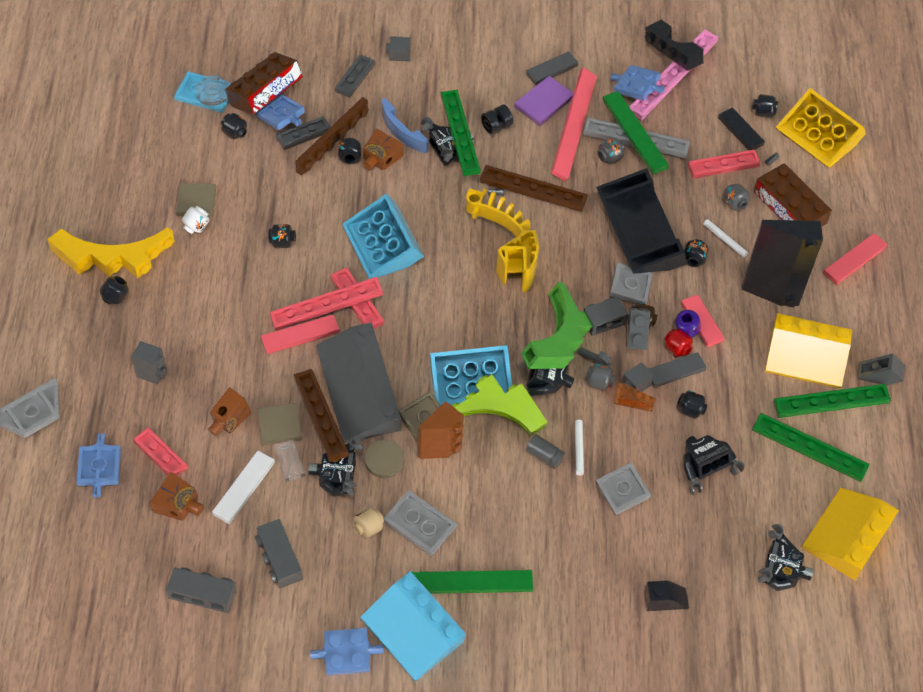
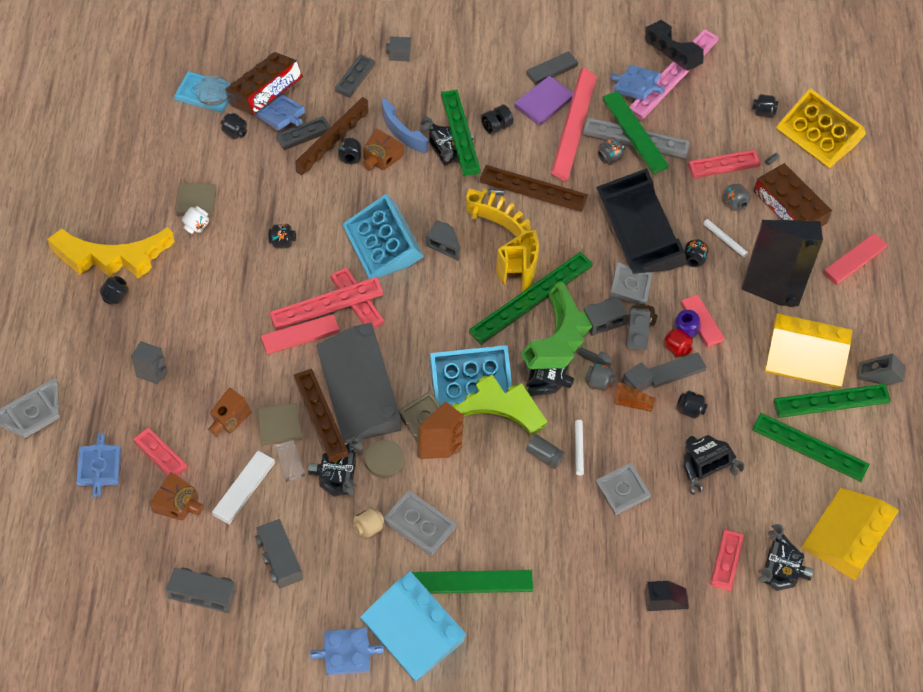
black tile [718,107,765,150] -> none
none -> dark grey slope [426,220,461,261]
none -> green tile [469,252,593,345]
none -> coral tile [710,529,744,591]

